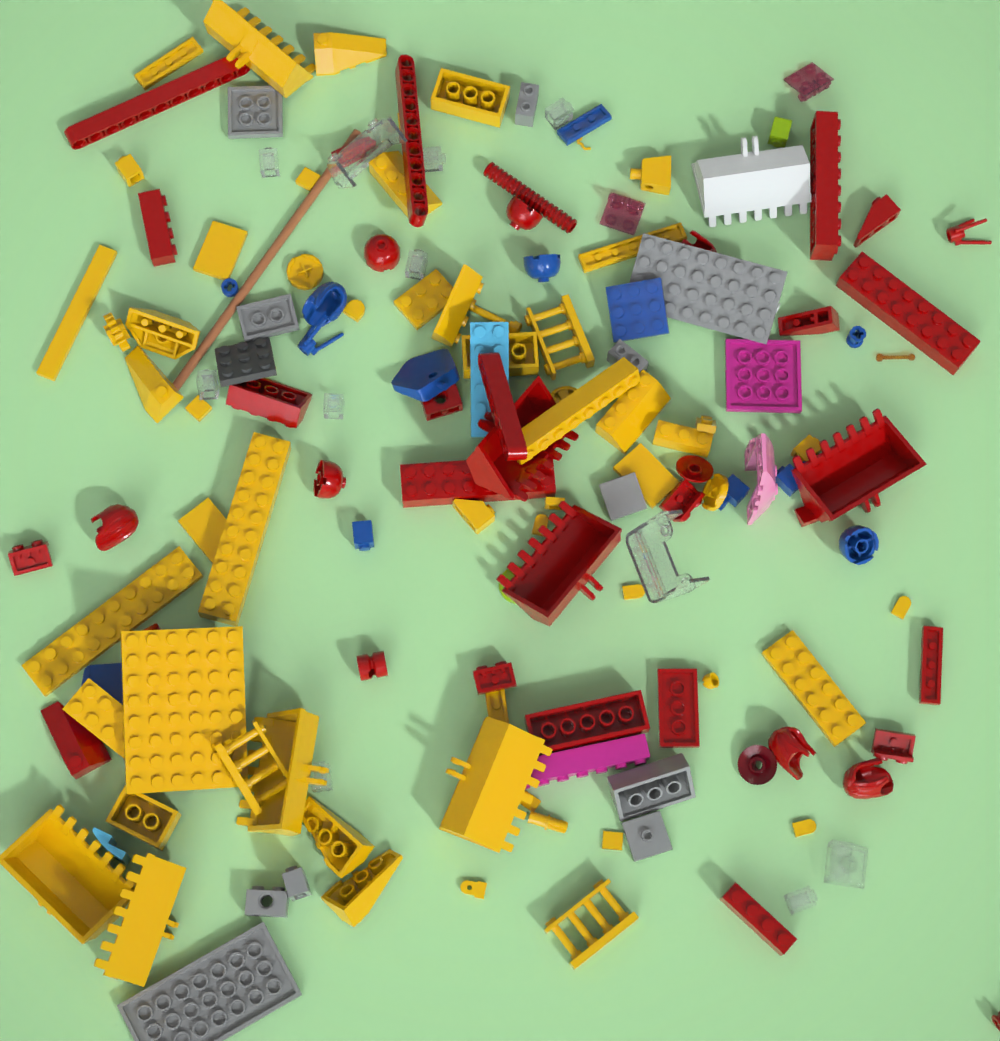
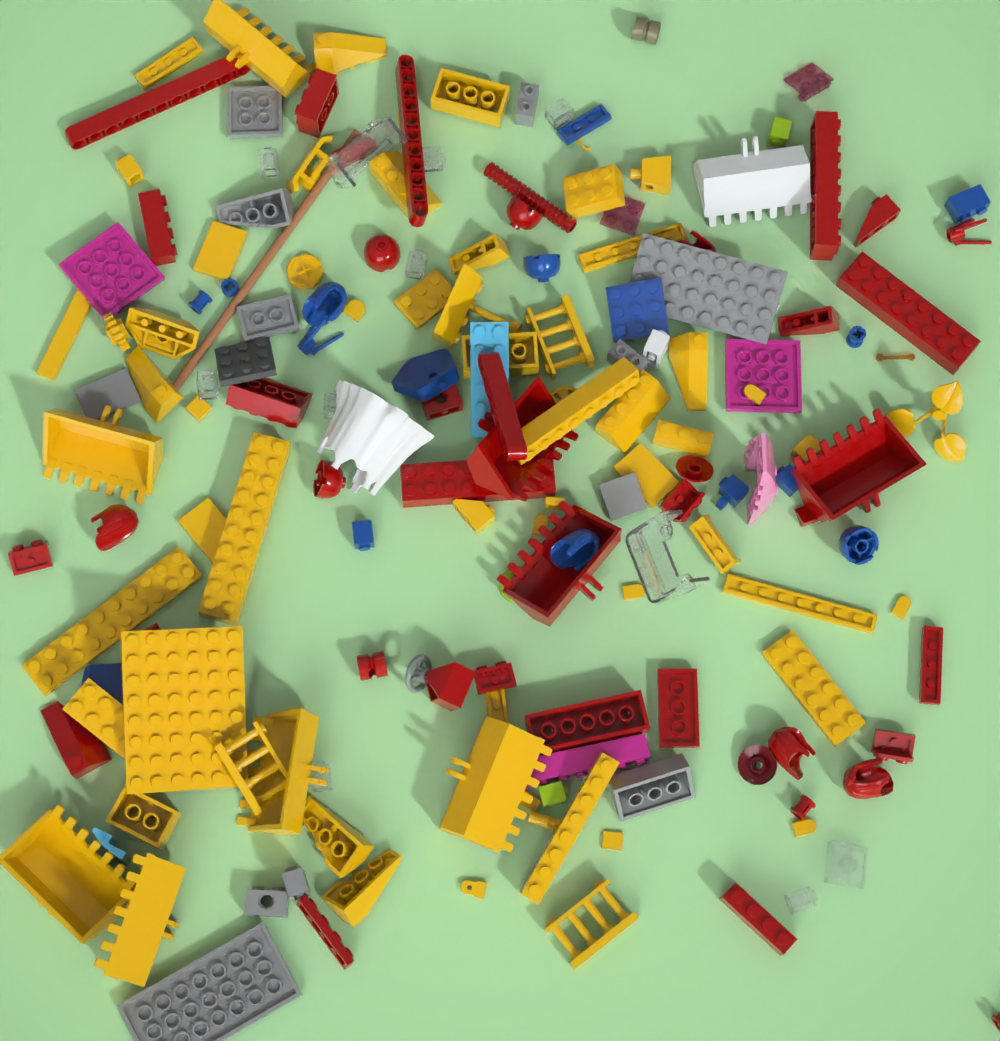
light grey plate [621,811,673,862] -> none
yellow plate [695,415,717,434] -> none
yellow tile [702,473,729,511] -> none
yellow hinge [702,672,719,689] -> none
none -> yellow piece [43,405,164,505]
none -> dark pink plate [59,222,165,322]
none -> light grey tile [74,368,142,420]
none -> blue bush [188,290,213,315]
none -> light grey wedge [215,188,294,229]
none -> yellow piece [285,136,333,194]
none -> red brick [295,68,339,138]
none -> red plate [296,895,354,970]
none -> white piece [316,380,434,496]
none -> red piece [405,654,476,711]
none -> yellow slope [449,234,510,275]
none -> yellow brick [519,752,620,905]
none -> lime brick [538,781,569,809]
none -> blue hair [550,529,601,572]
none -> yellow brick [563,164,625,219]
none -> dark tan wheel [631,16,661,45]
none -> white brick [642,329,670,369]
none -> yellow wedge [669,332,708,411]
none -> yellow container [689,515,741,574]
none -> yellow tile [722,573,878,634]
none -> yellow piece [744,384,767,405]
none -> red bush [790,794,816,821]
none -> yellow plant [885,381,966,462]
none -> blue brick [944,184,991,223]

